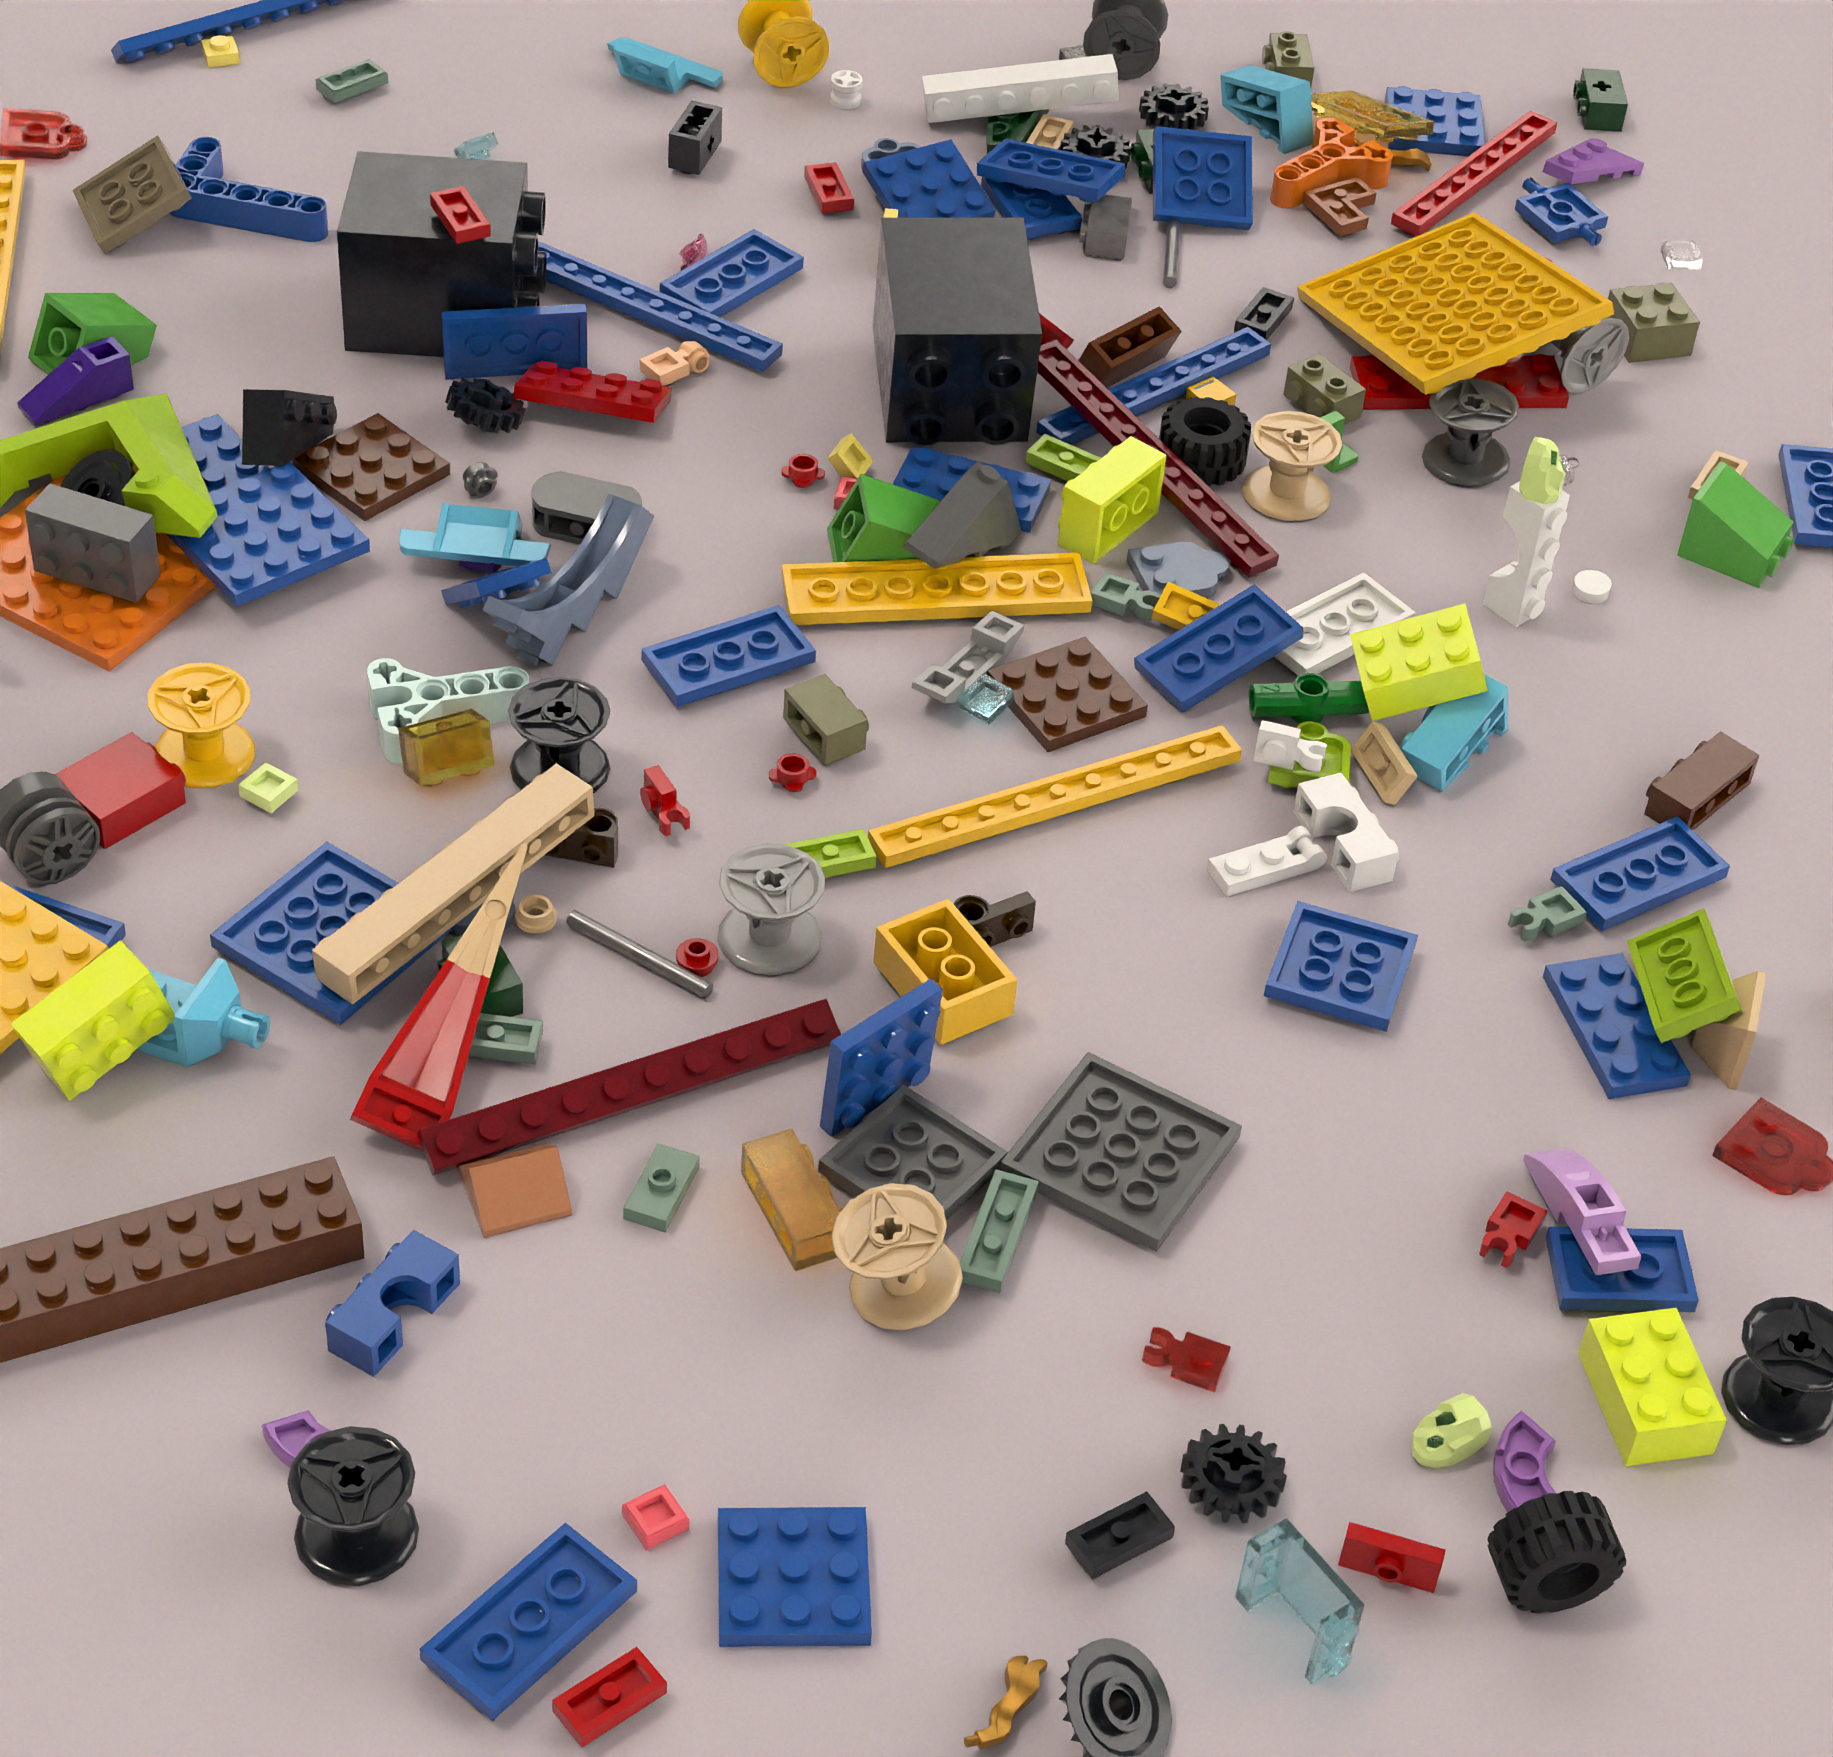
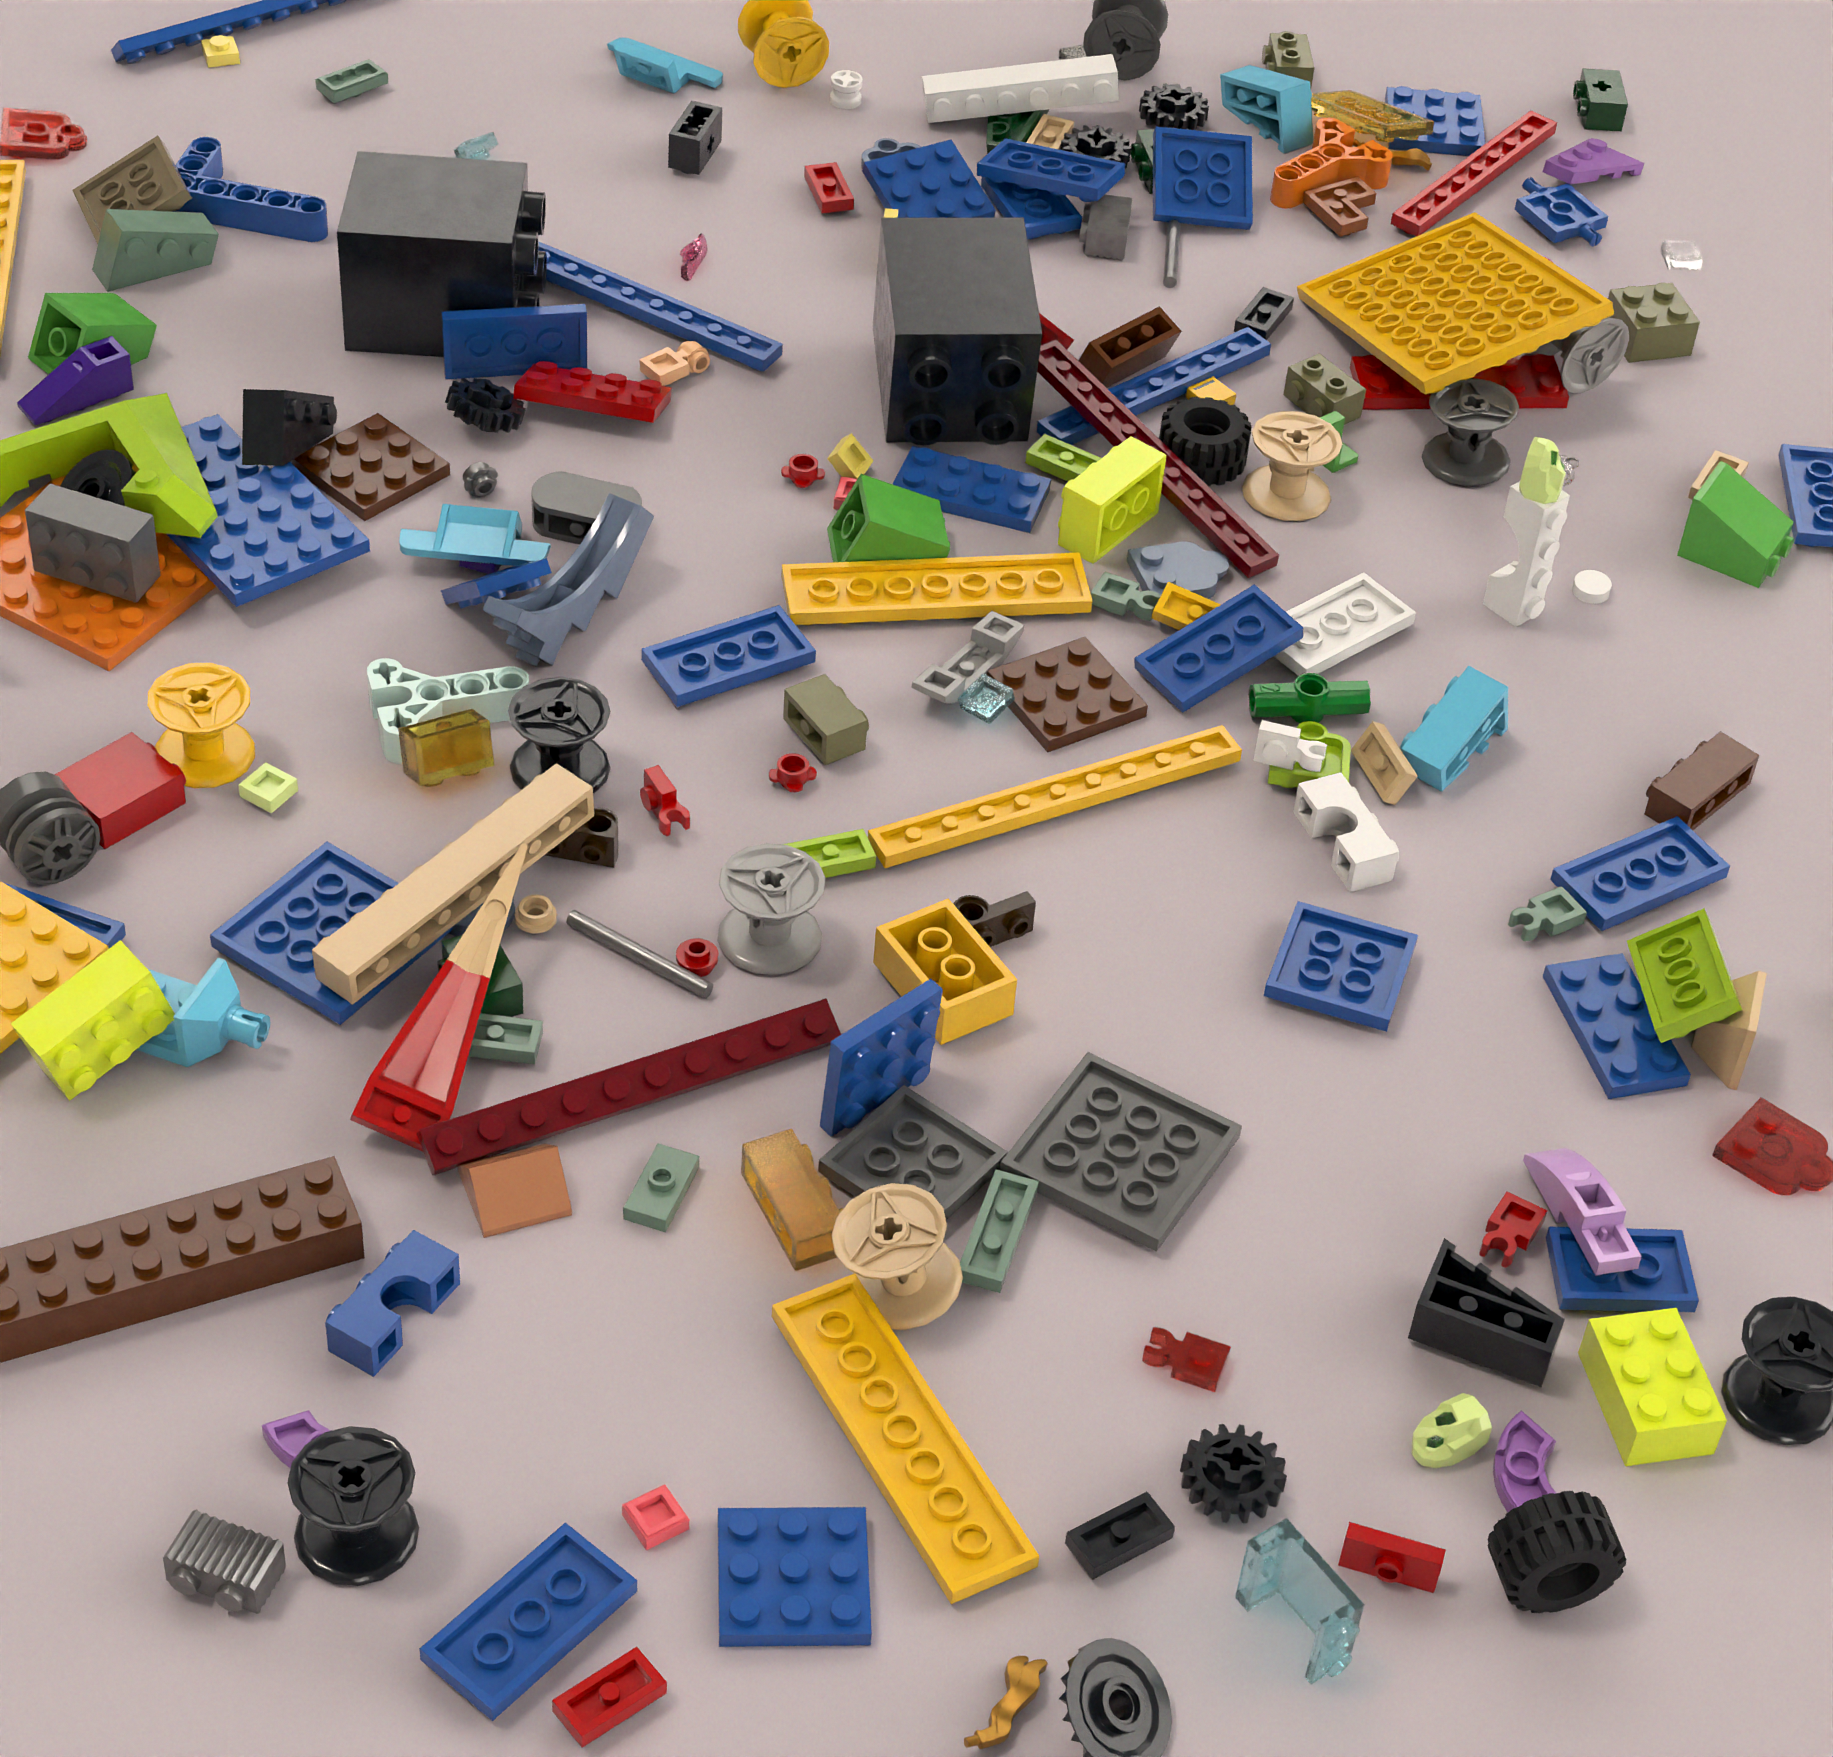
red plate [430,186,491,244] -> none
blue plate [659,229,804,317] -> none
dark grey wedge [904,461,1022,569] -> none
white plate [1207,826,1327,897] -> none
neon yellow brick [1350,603,1488,721] -> none
none -> sand green wedge [92,209,219,292]
none -> flat silver brick [163,1509,286,1614]
none -> yellow plate [771,1273,1039,1604]
none -> black wedge [1408,1238,1565,1387]

